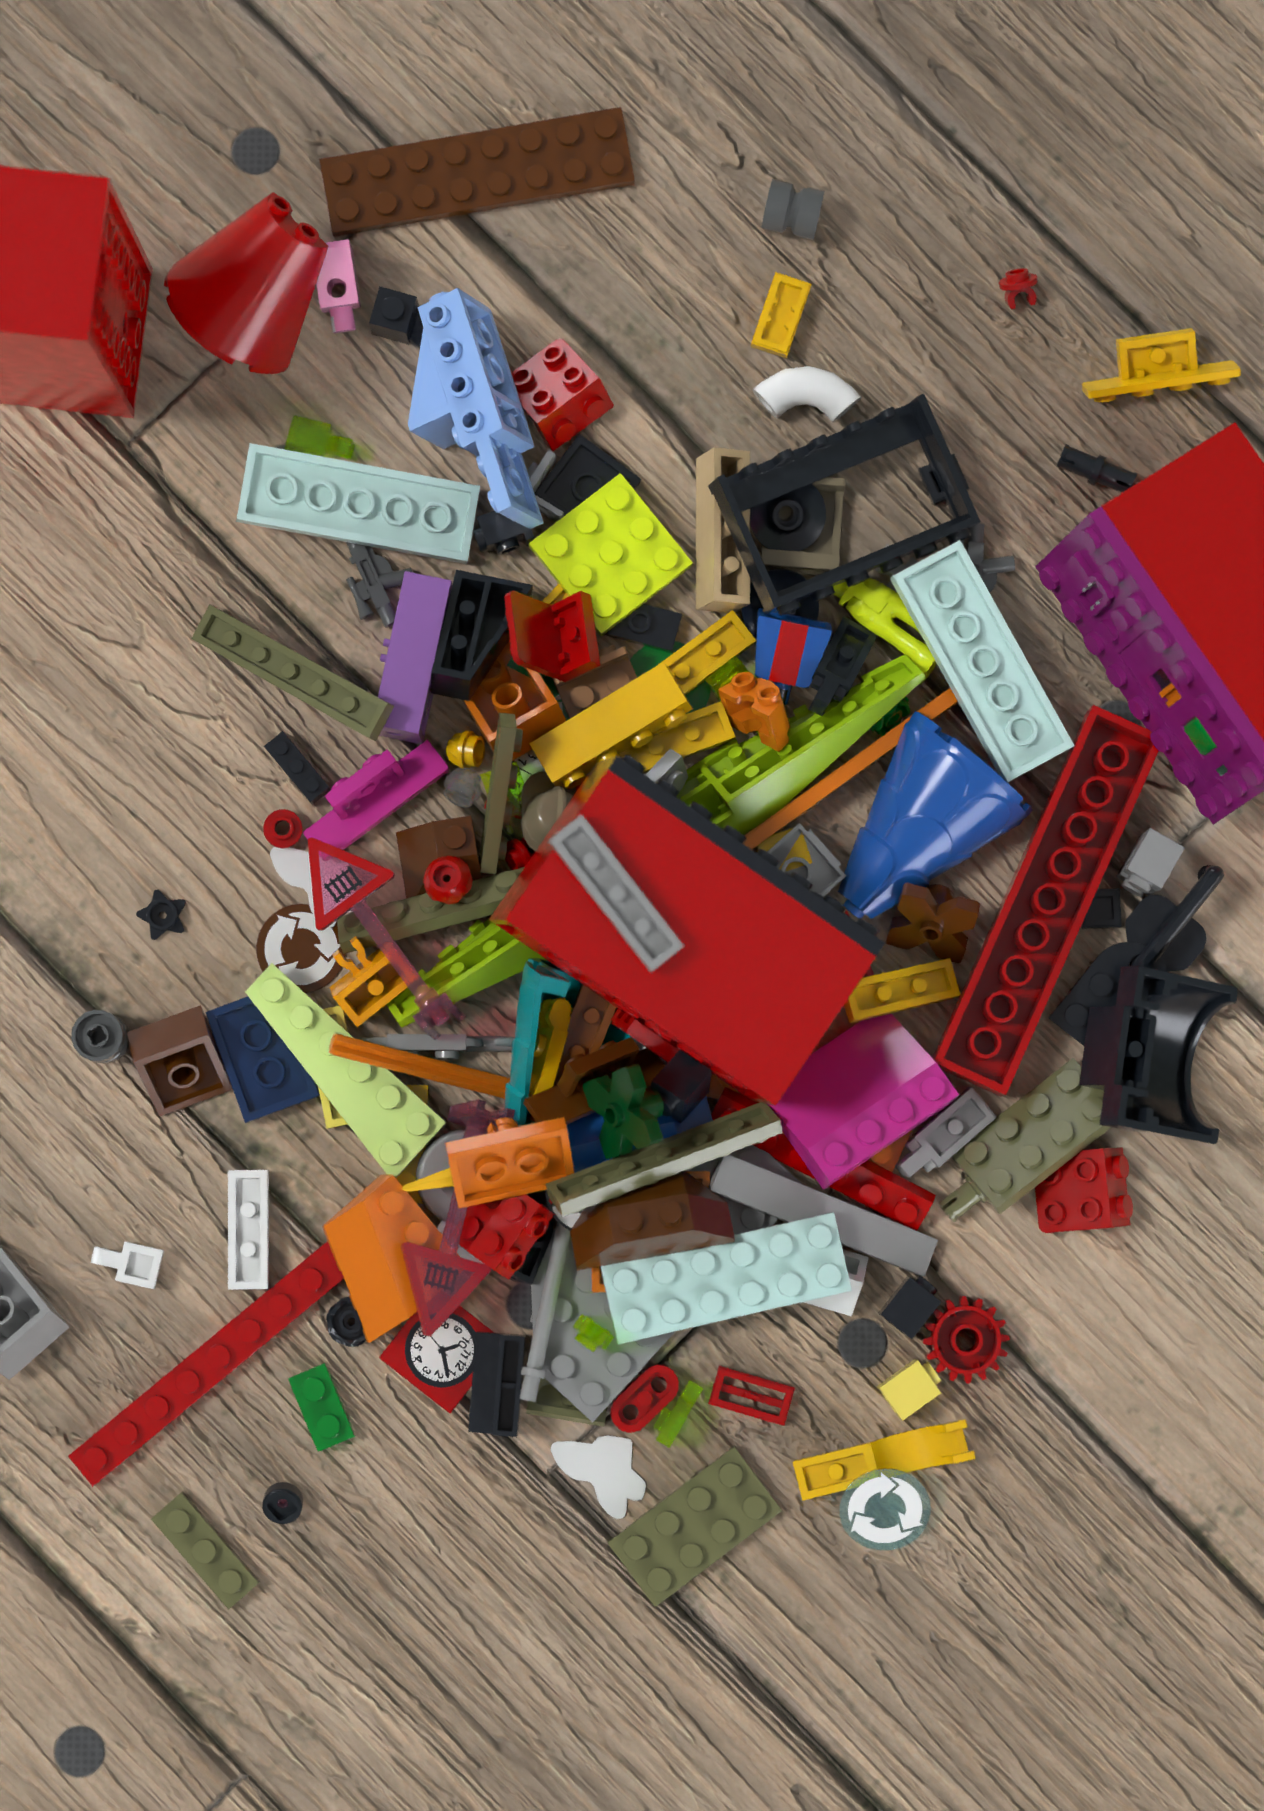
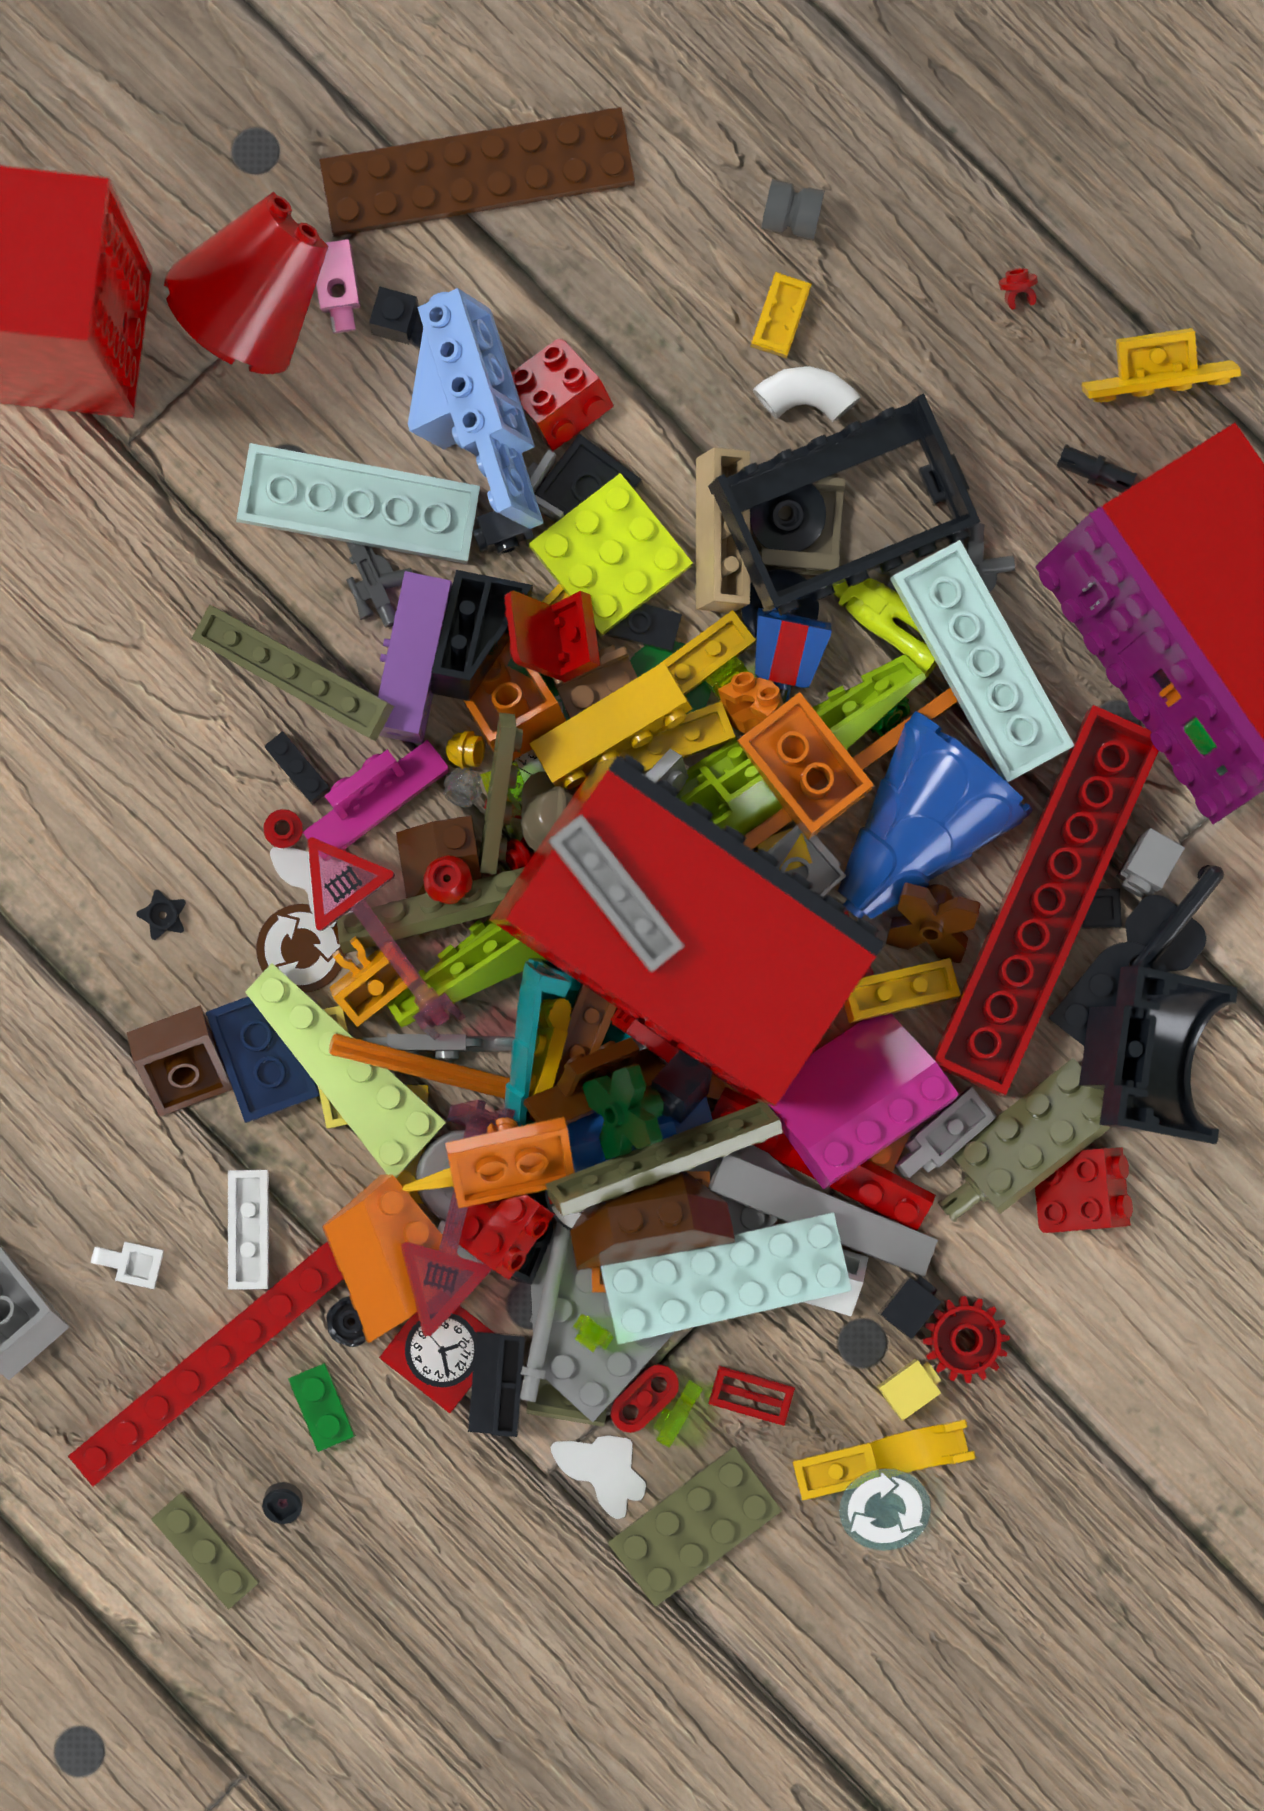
dark grey wheel [71,1010,129,1064] -> none
clear neon green plate [284,415,355,460] -> none
black hinge [808,617,877,716] -> none
none -> orange slope [737,692,874,840]

